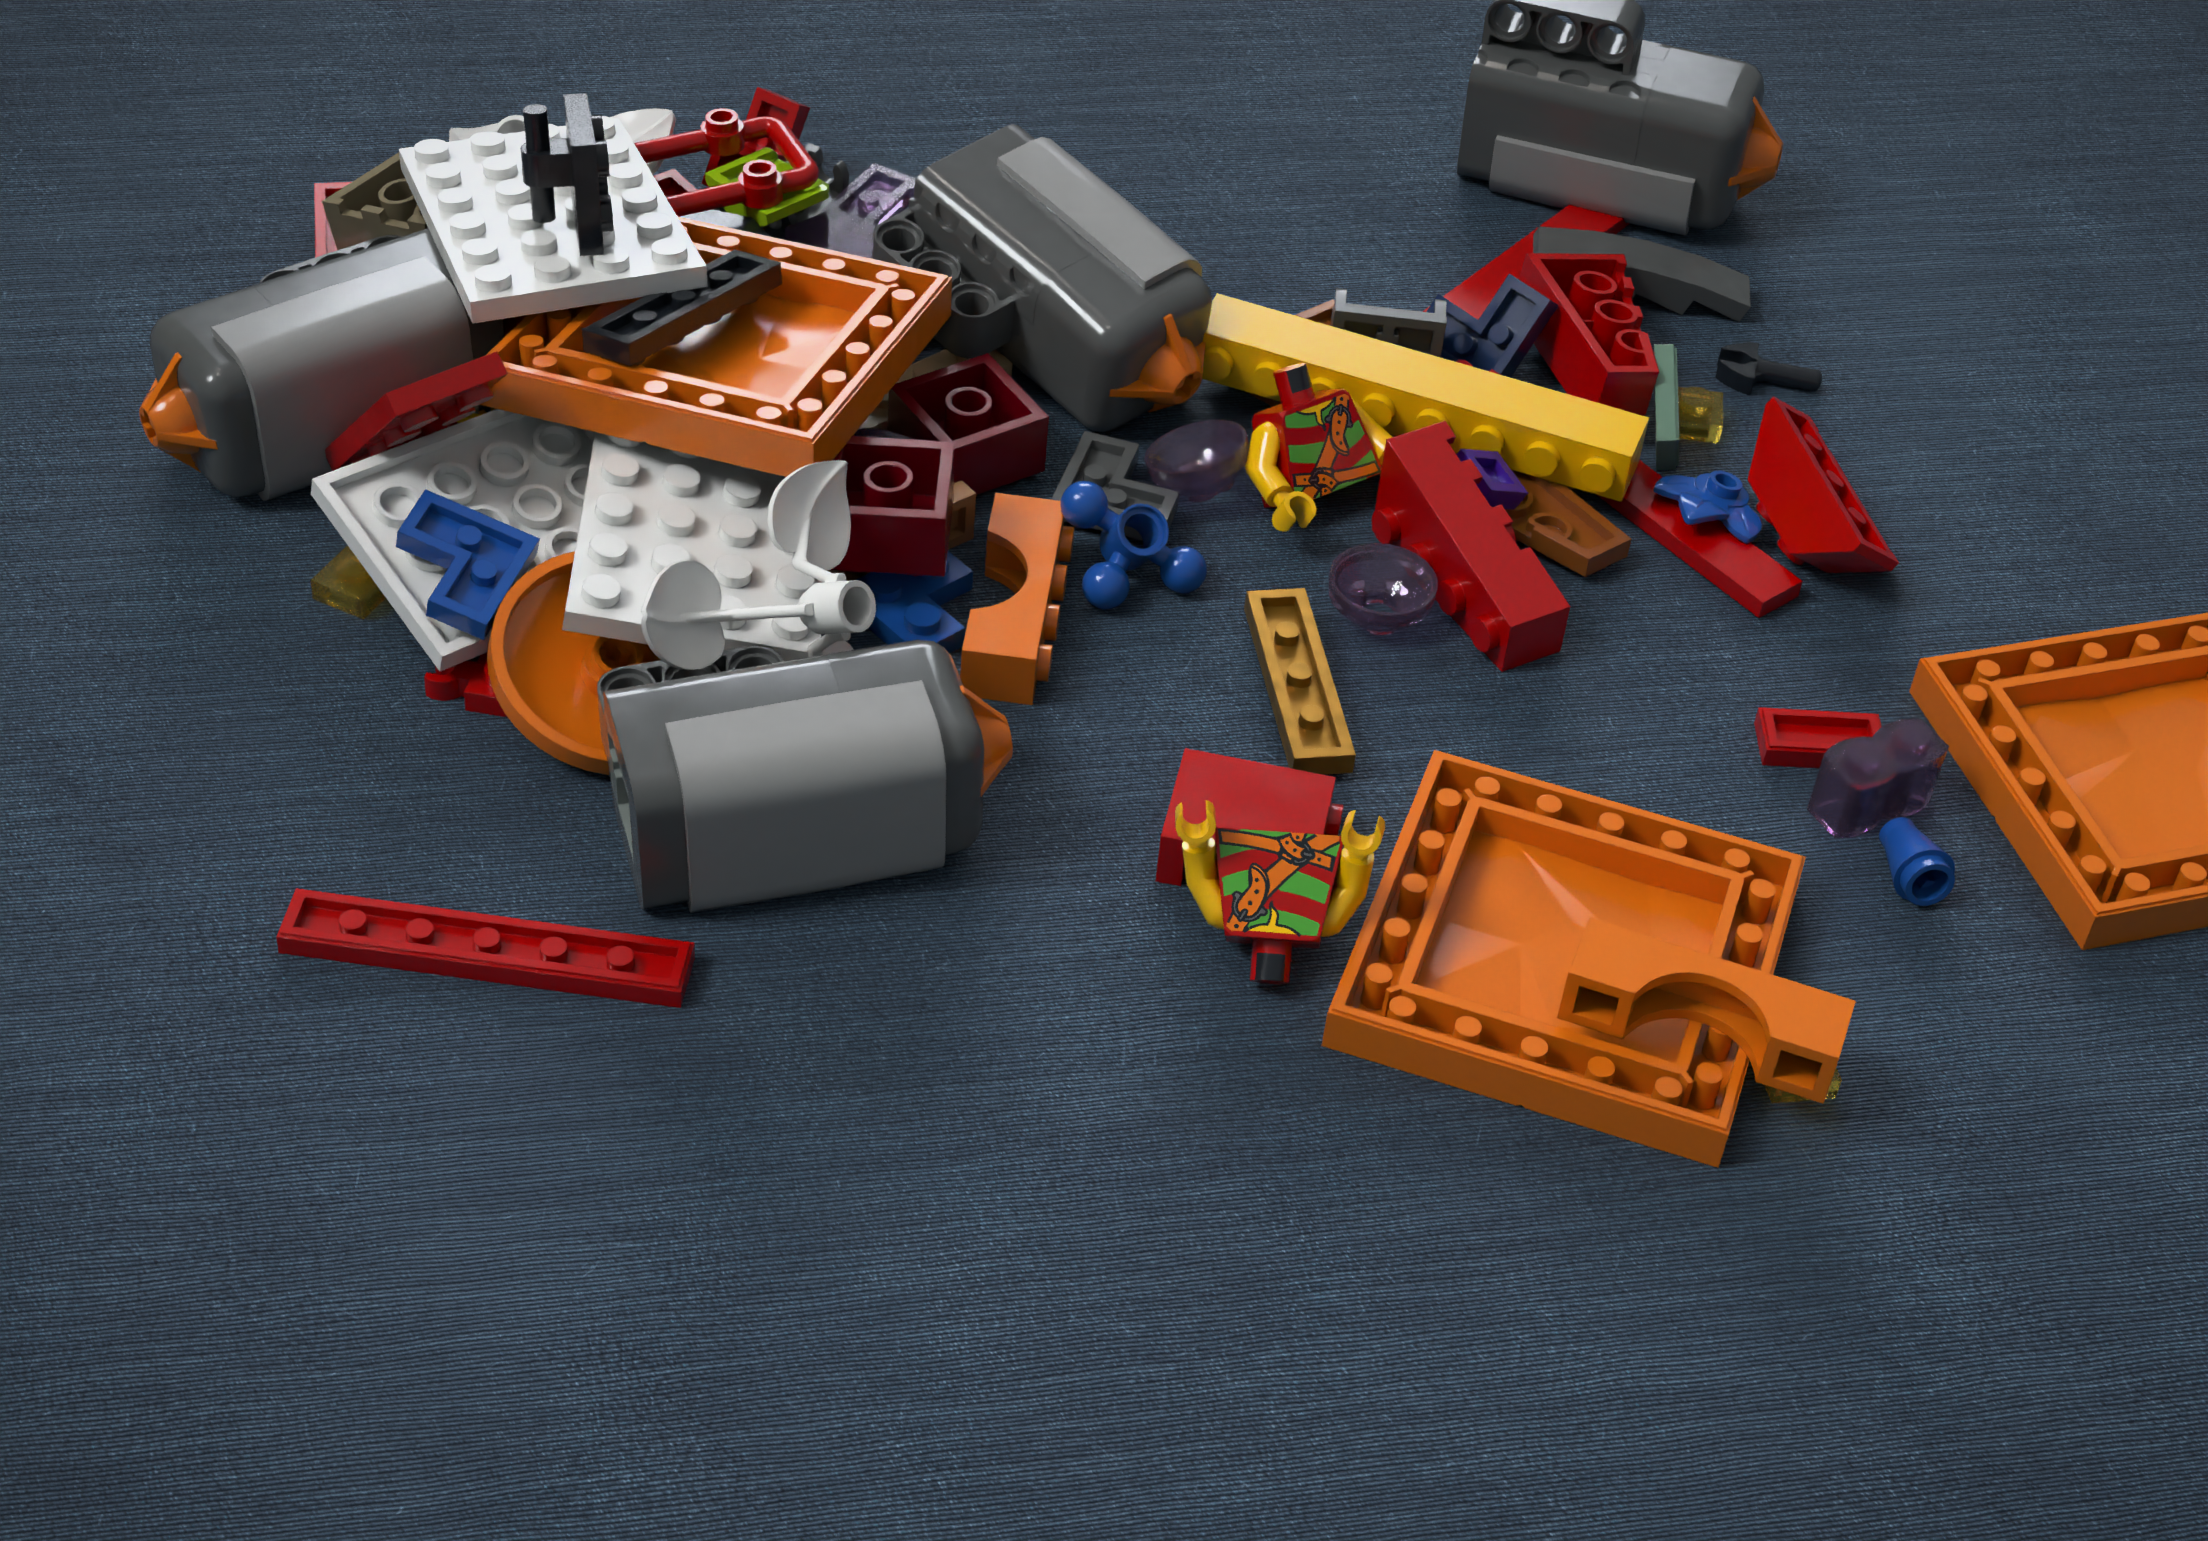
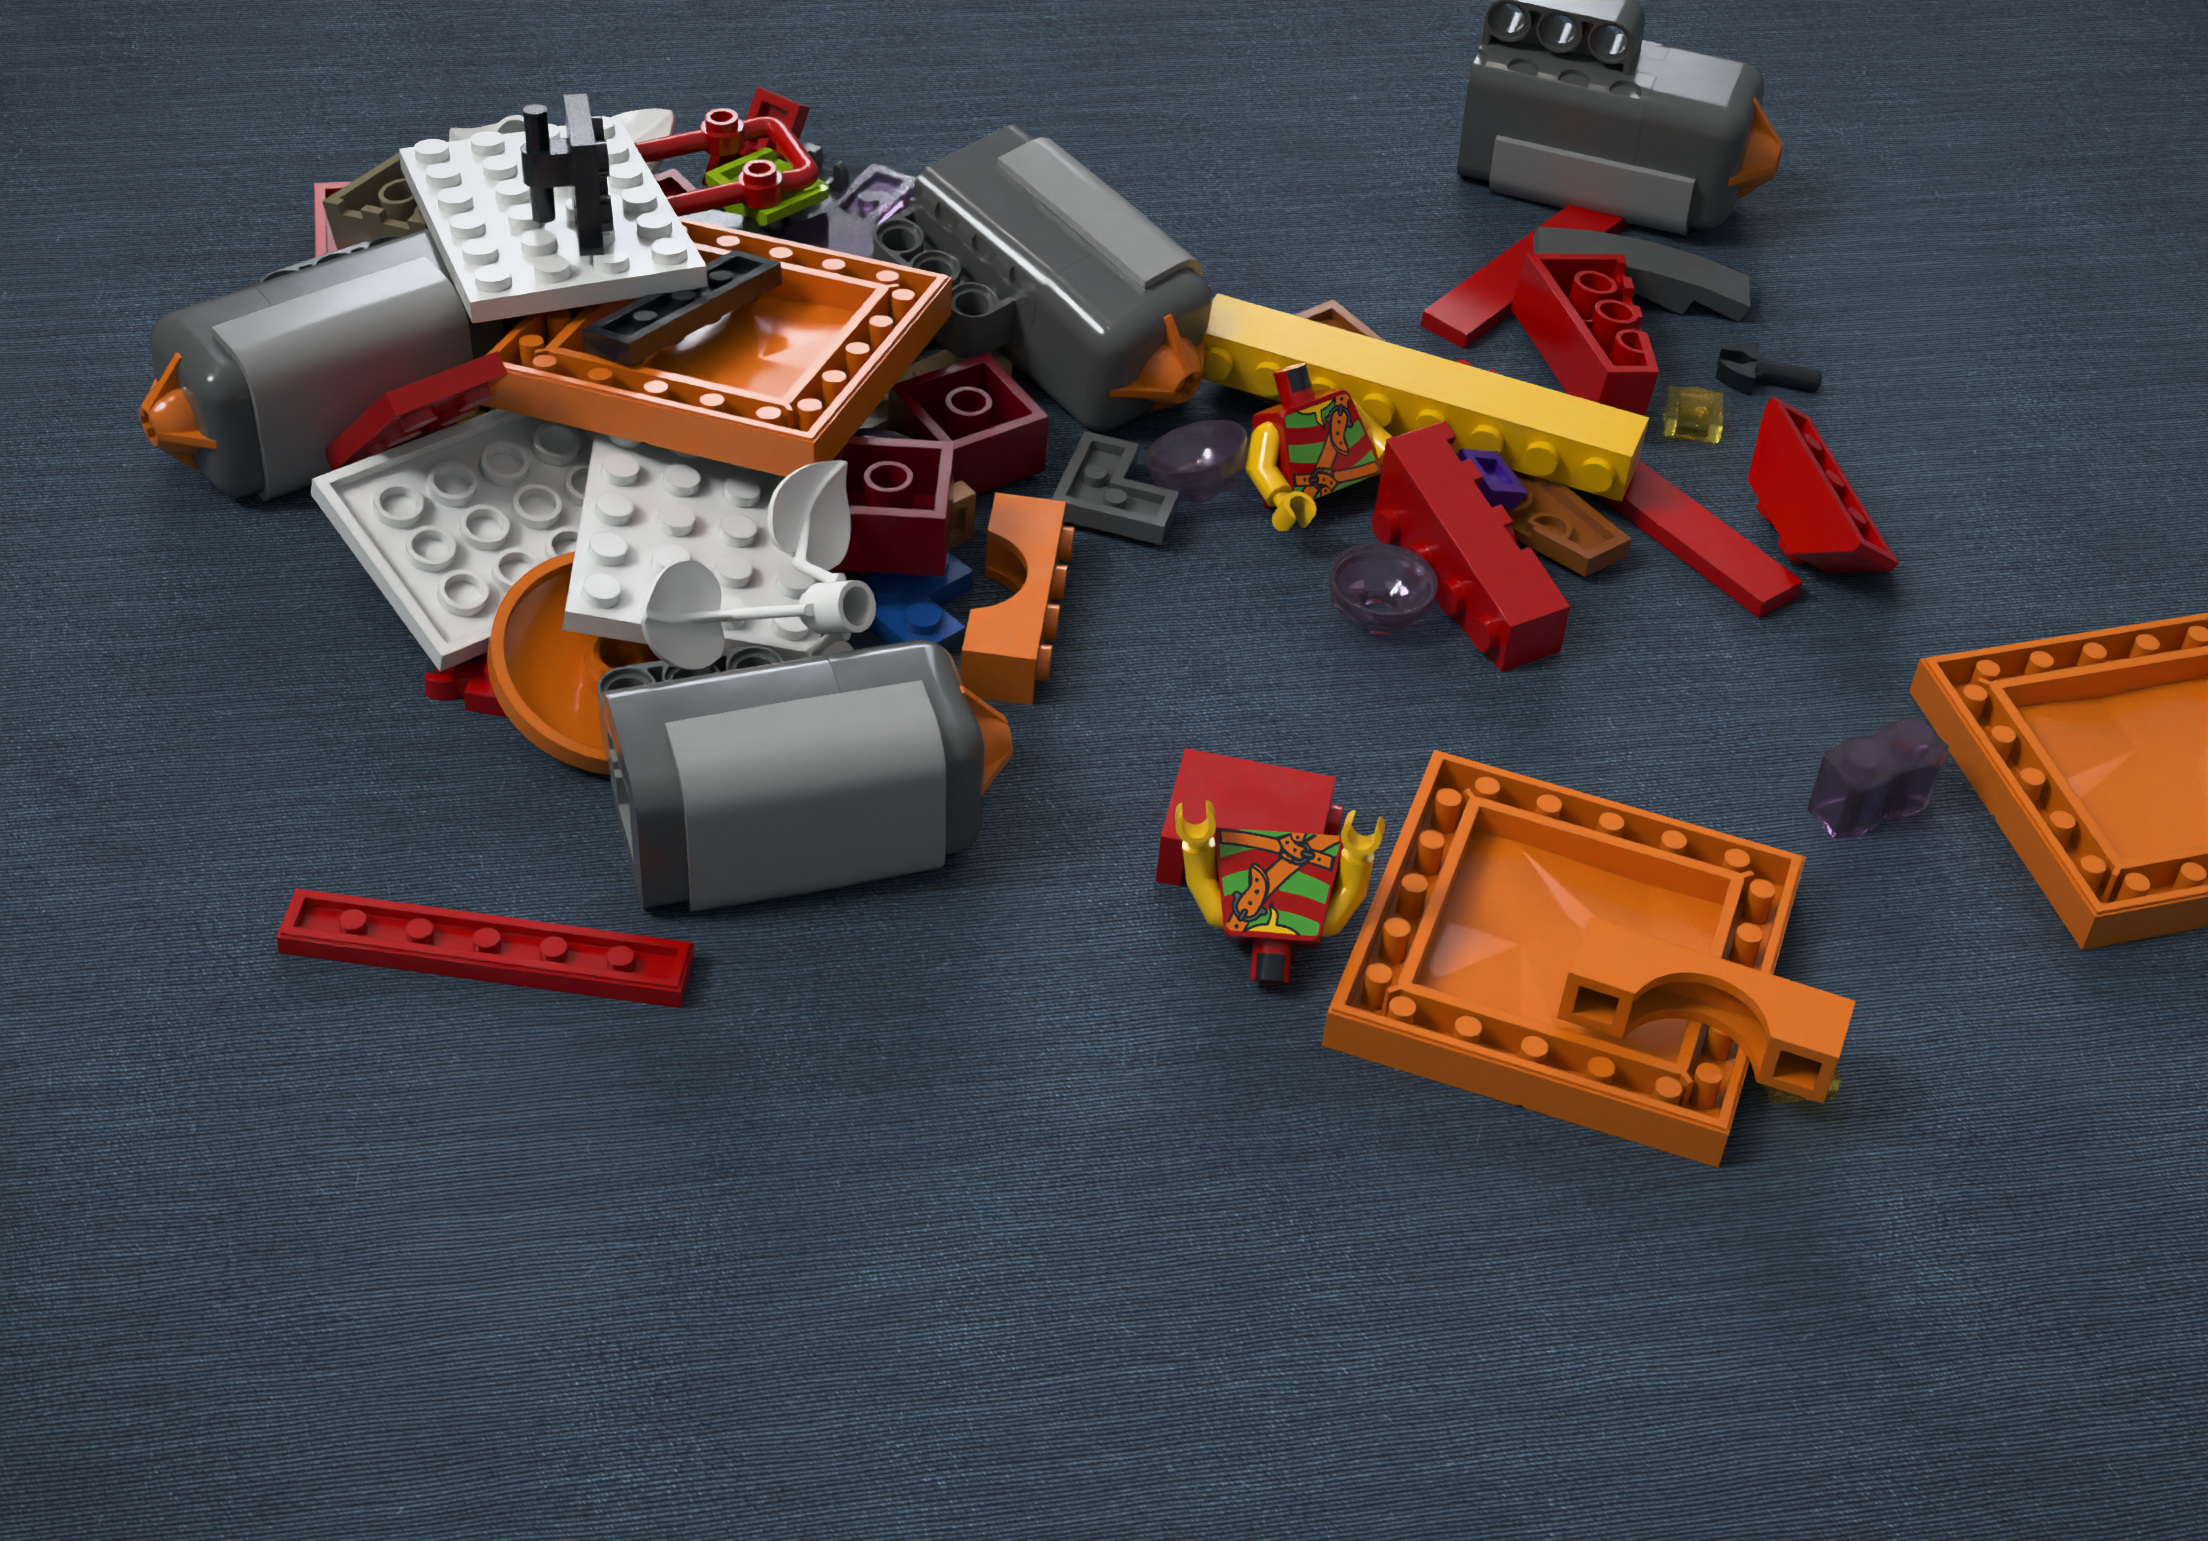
clear yellow plate [310,546,386,620] -> none
blue plate [396,489,540,640] -> none
blue piece [1060,481,1207,609] -> none
pearl gold plate [1244,588,1356,775] -> none
dark grey hinge [1330,288,1447,358] -> none
dark blue plate [1427,273,1558,378] -> none
blue plate [1653,470,1762,543] -> none
sand green tile [1654,344,1679,470] -> none
red tile [1754,707,1889,772] -> none
blue cone [1879,817,1955,906] -> none

